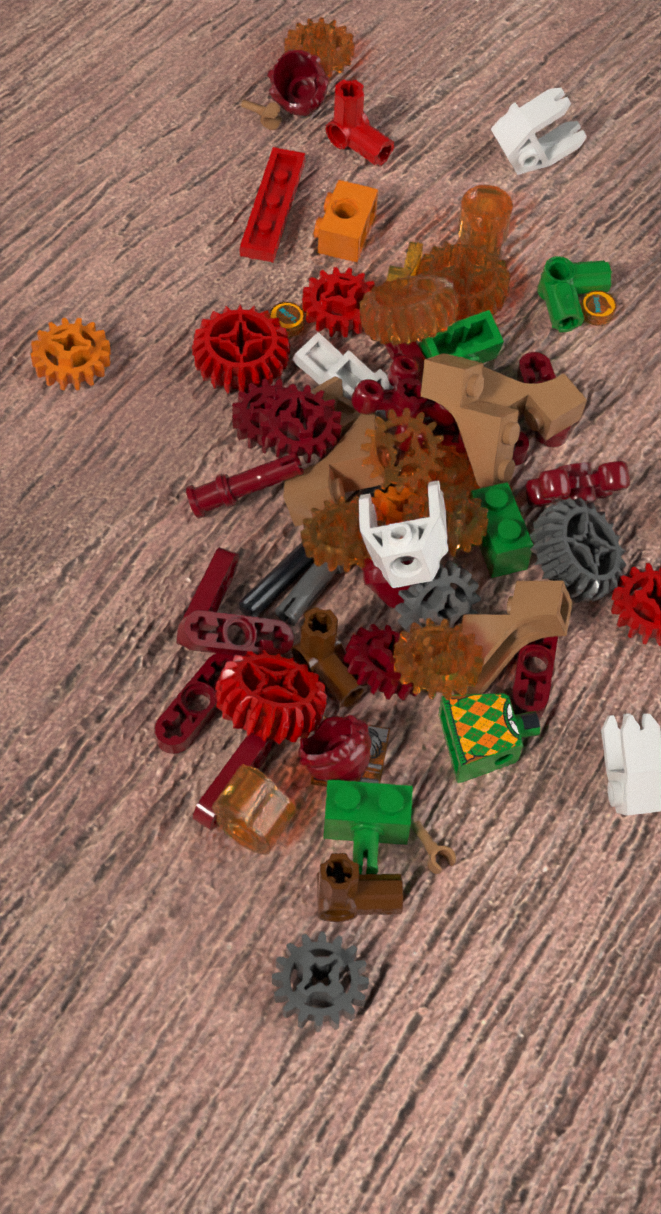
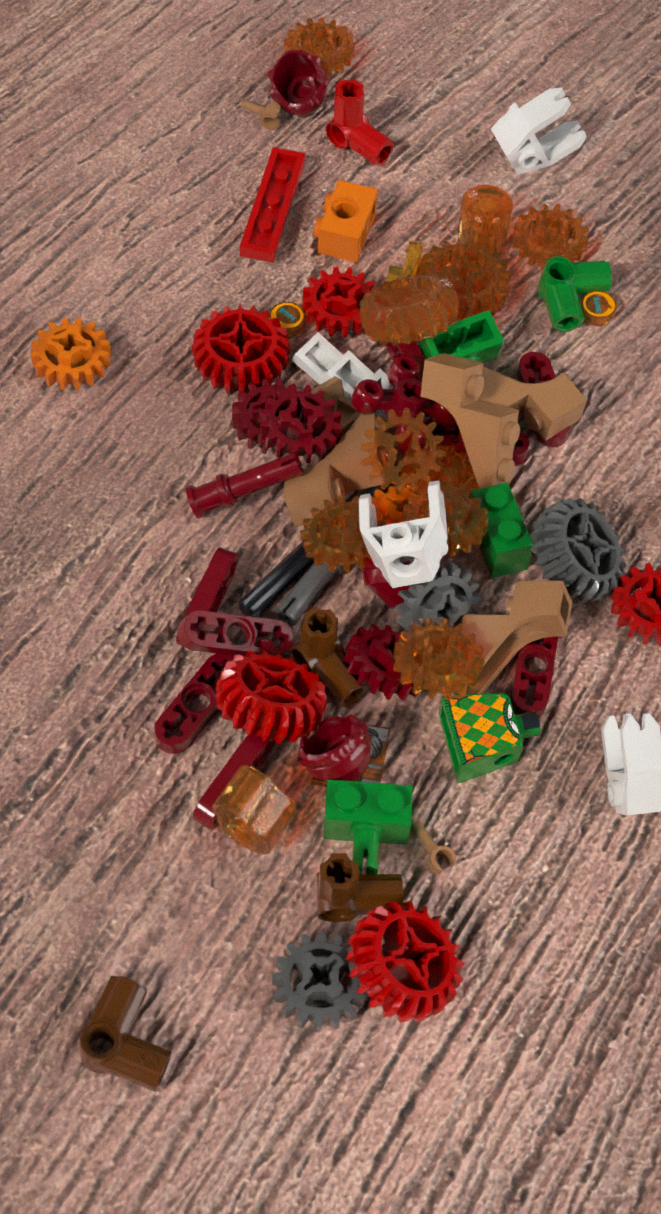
dark red gear [525,461,630,507] -> none
none -> reddish brown piece [80,975,172,1092]
none -> red gear [346,900,465,1023]
none -> clear orange gear [513,204,589,270]

